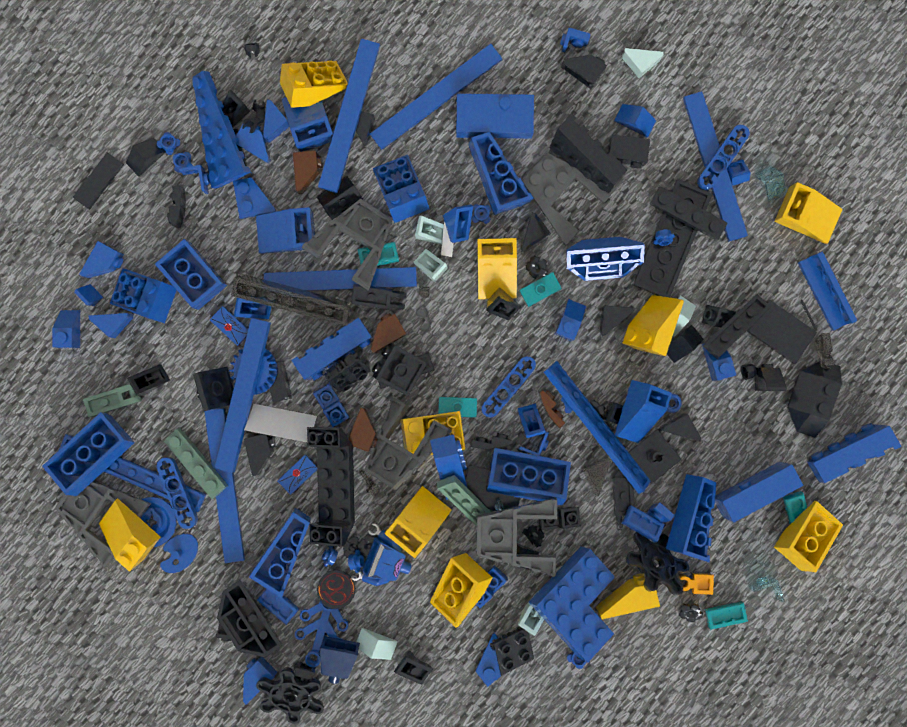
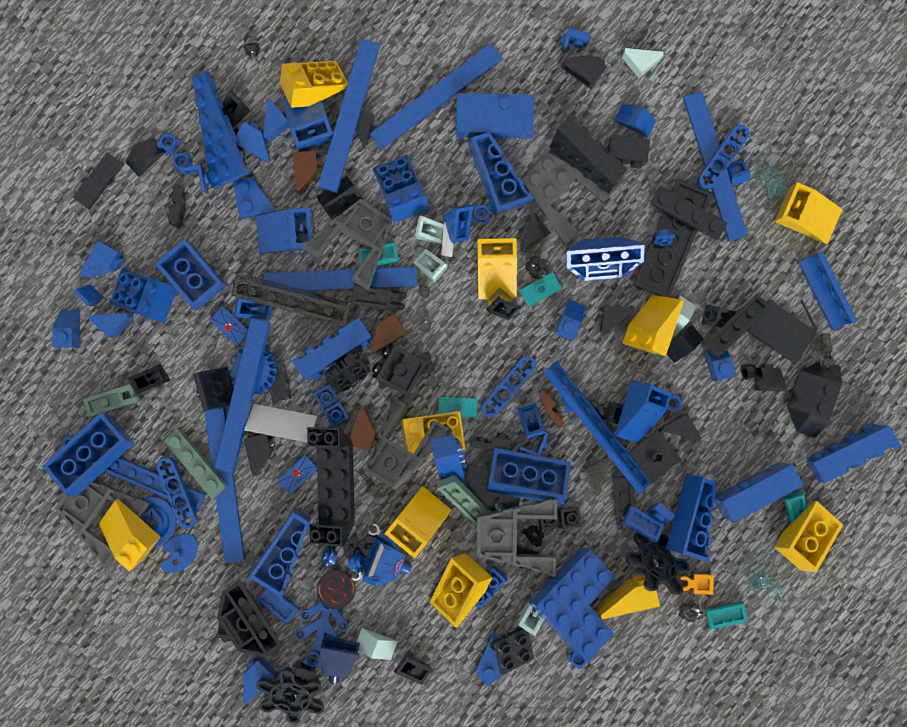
black piece [242,99,266,133] -> none

